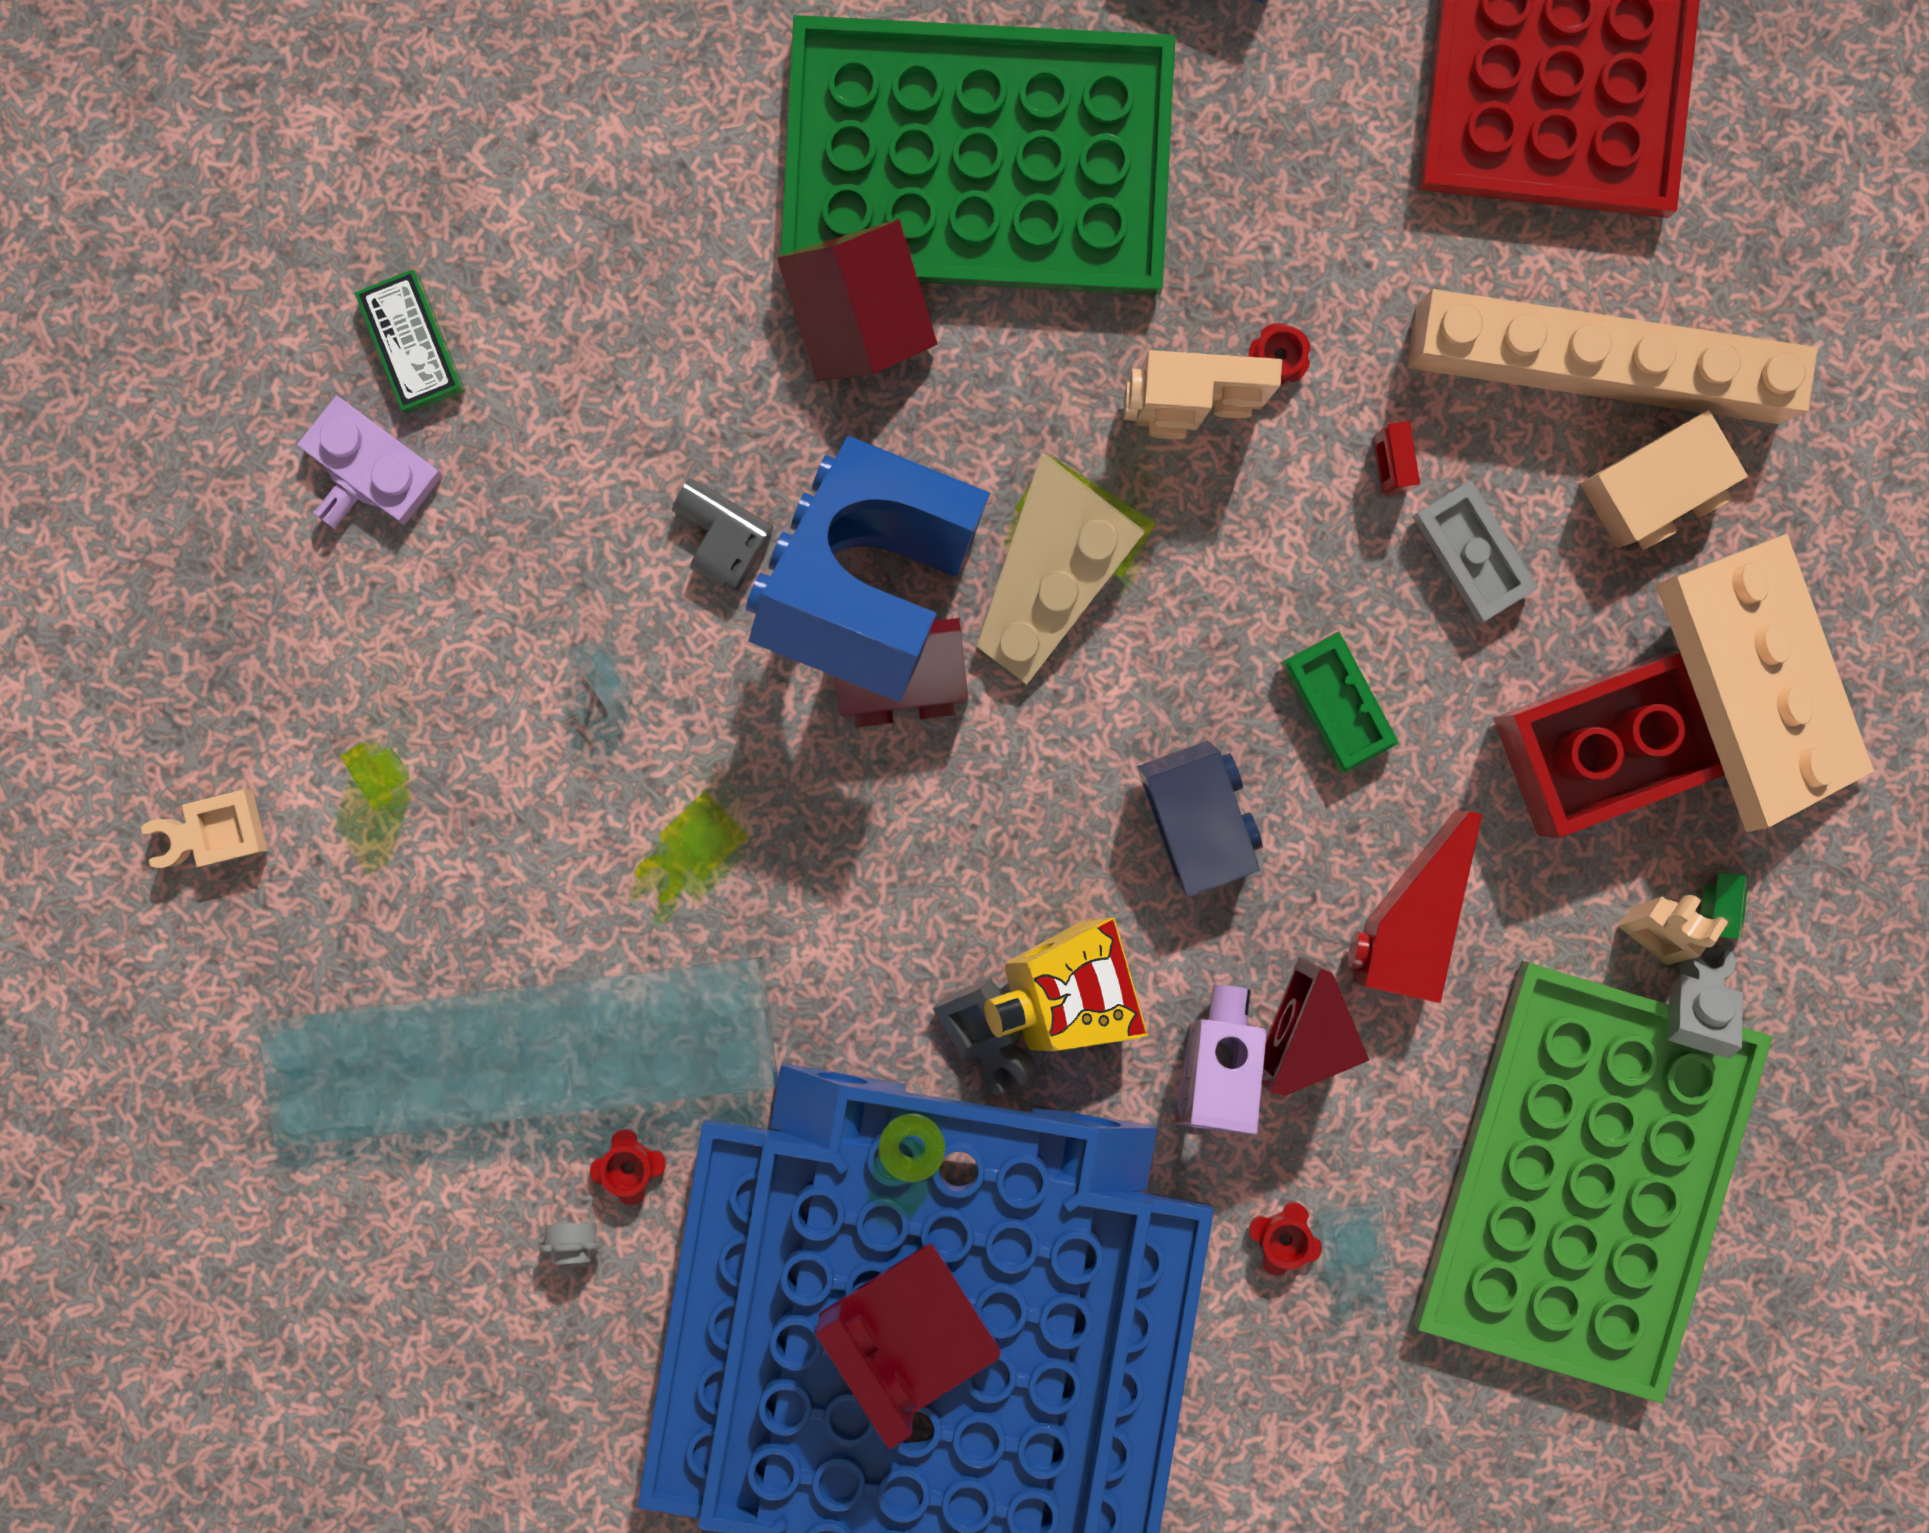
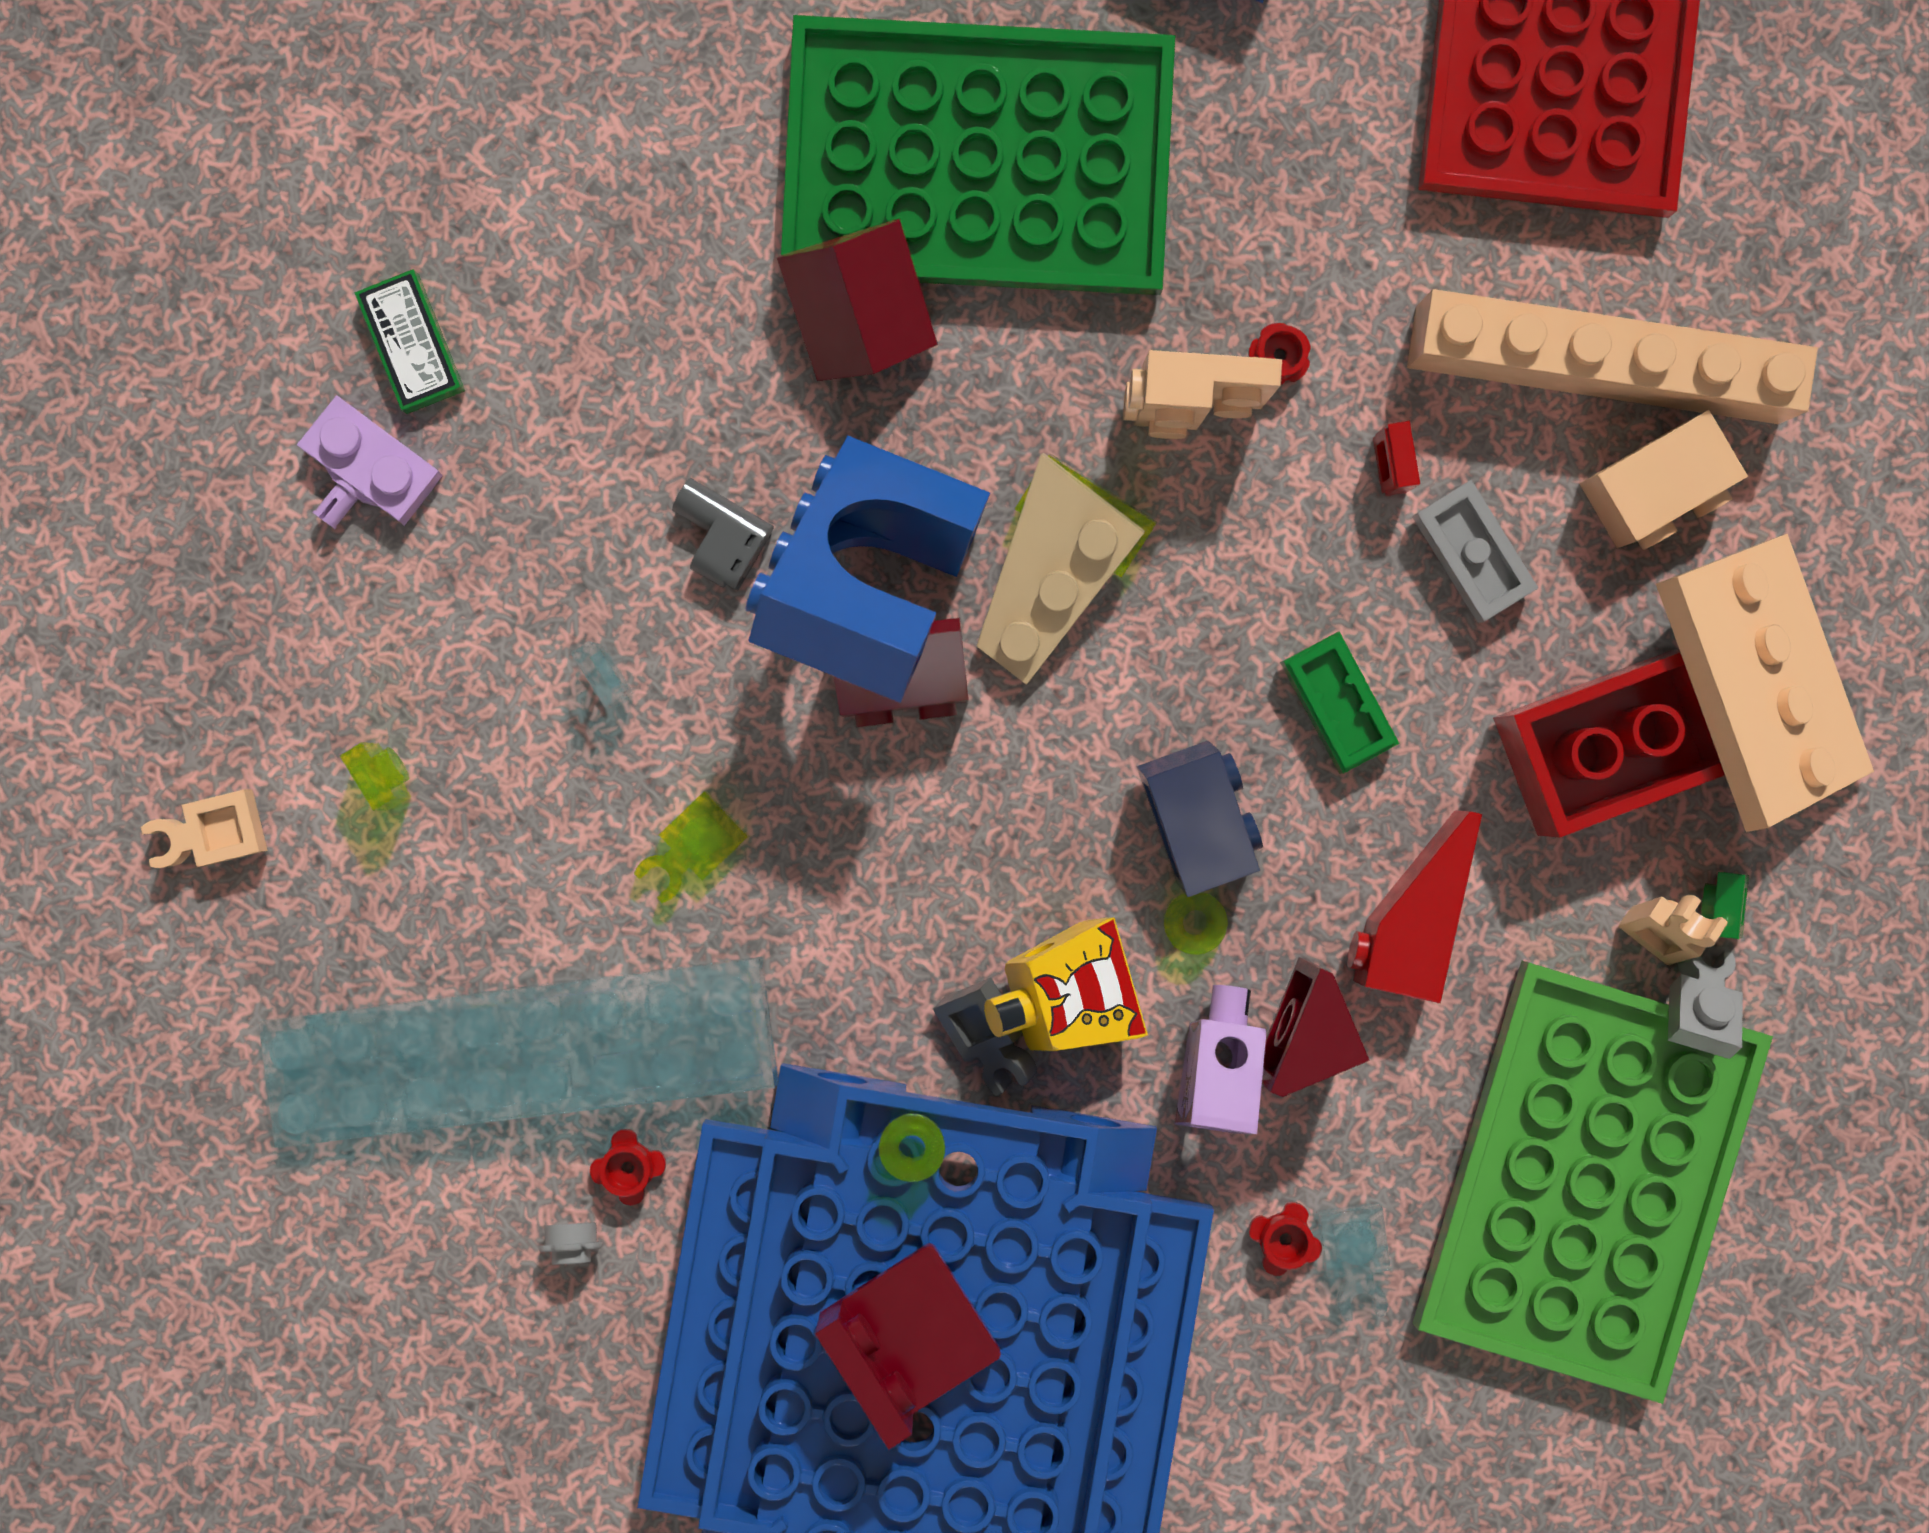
none -> clear neon green plate [1163,892,1228,955]

